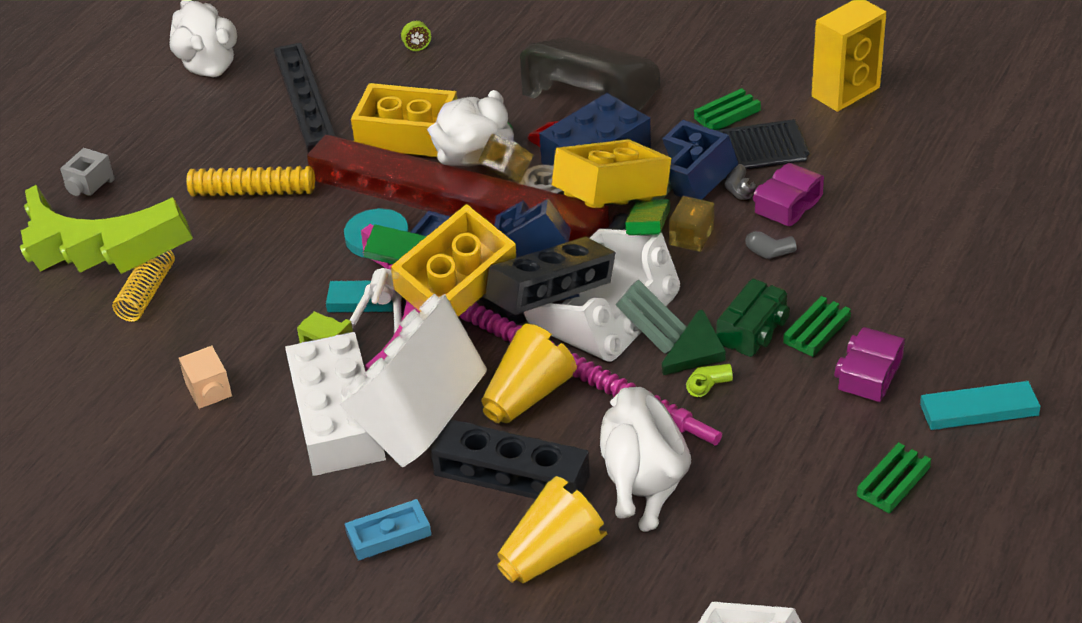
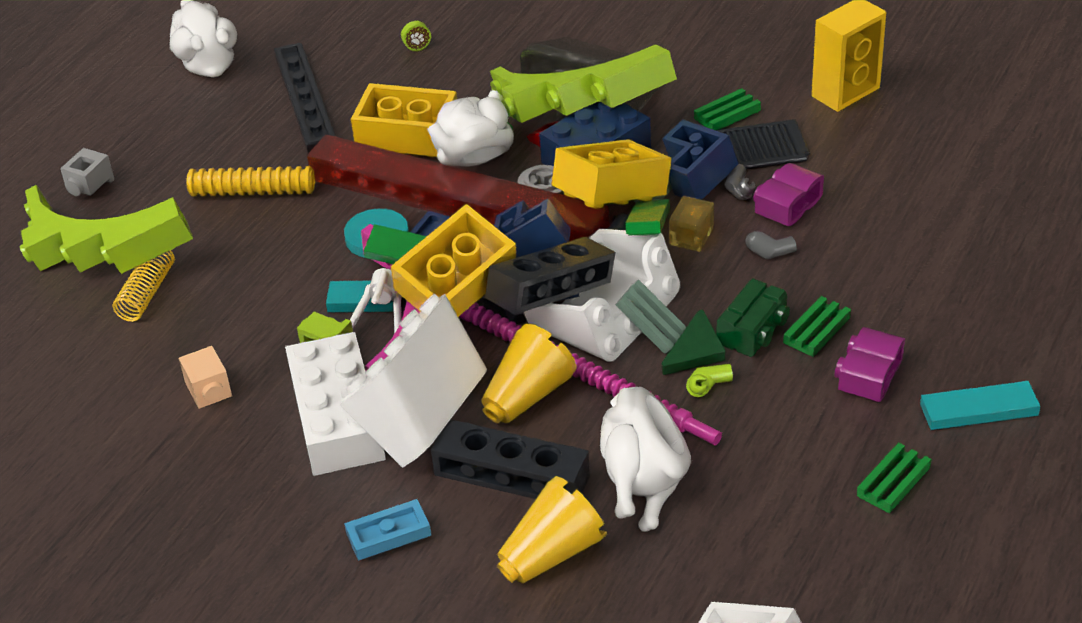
clear yellow brick [478,133,533,183] -> none
none -> lime arch [490,44,677,123]

